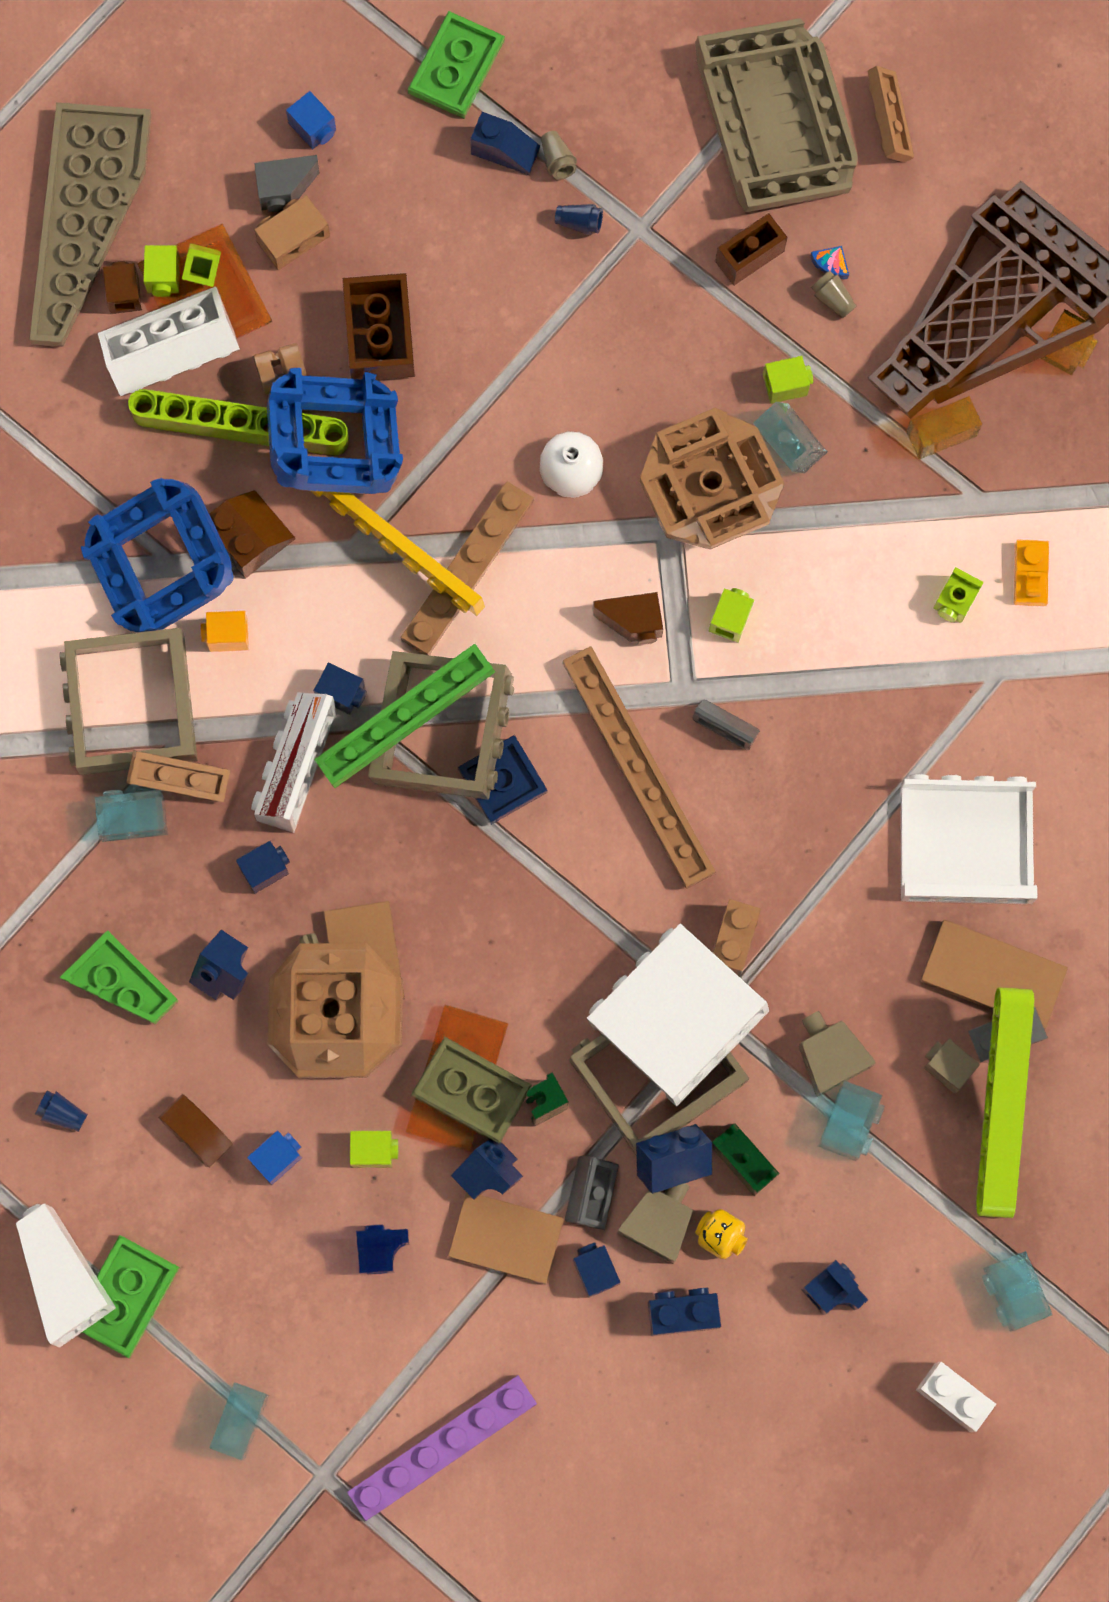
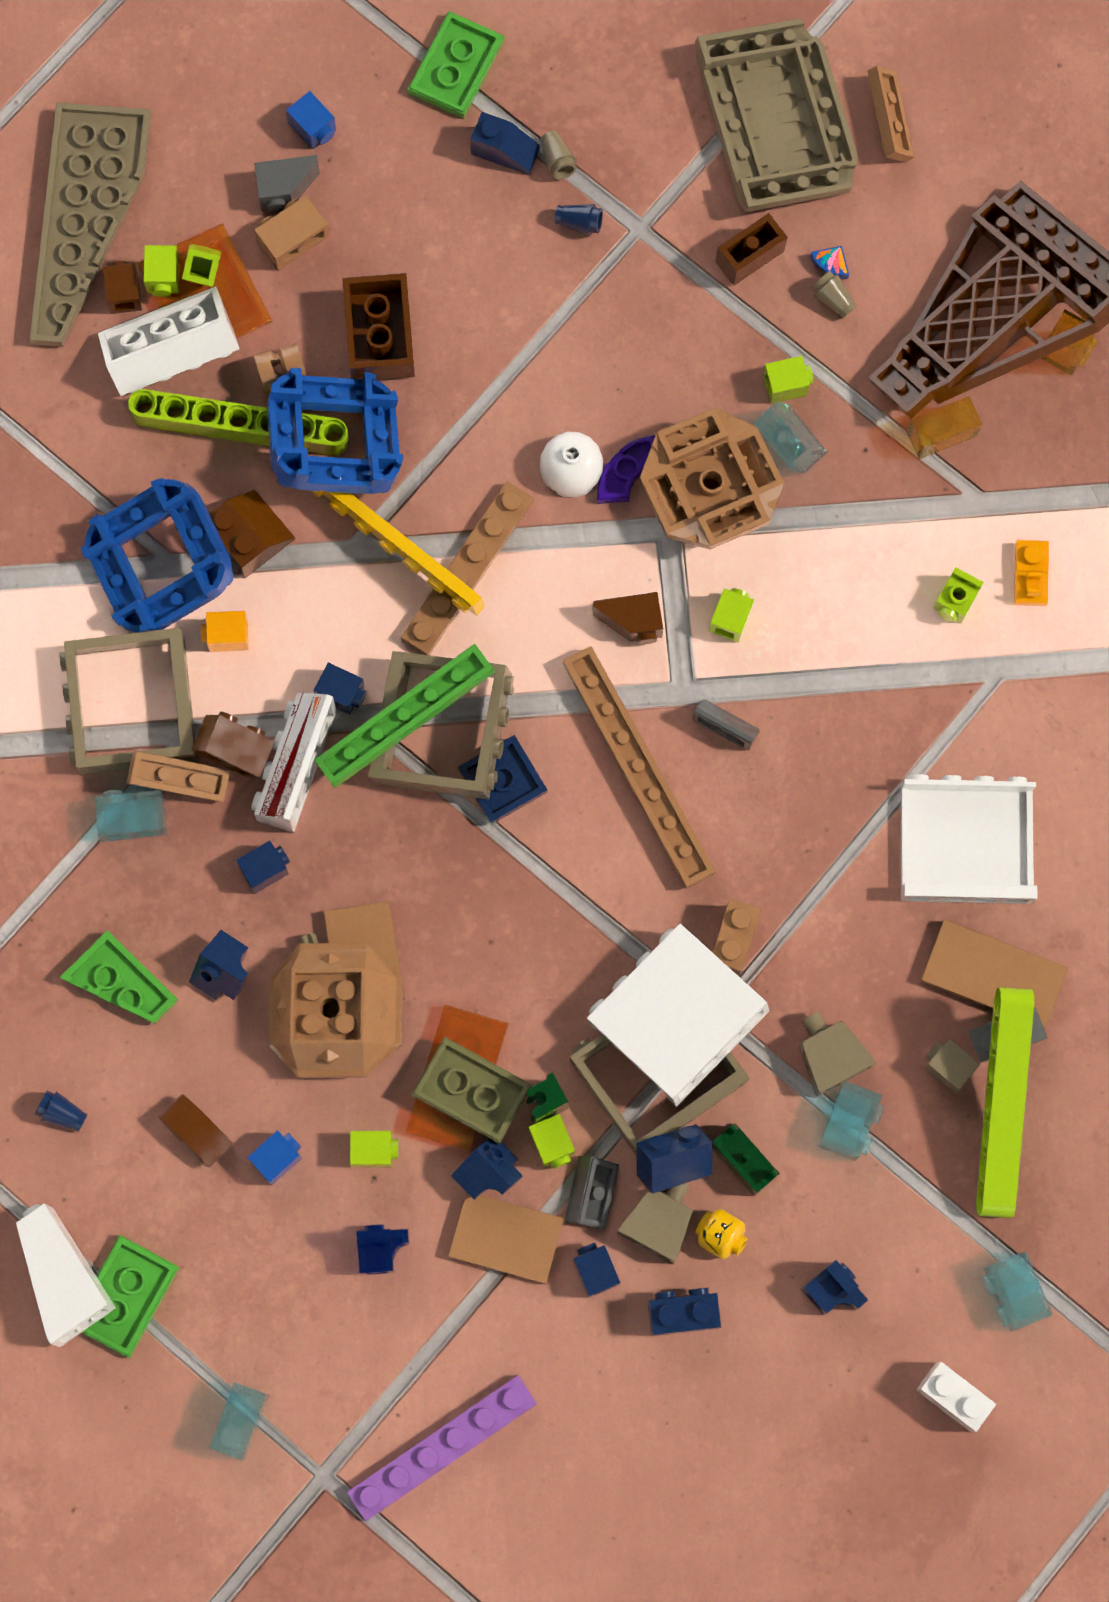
none -> reddish brown brick [191,711,274,778]
none -> lime brick [528,1114,575,1169]
none -> dark purple tile [597,435,655,504]

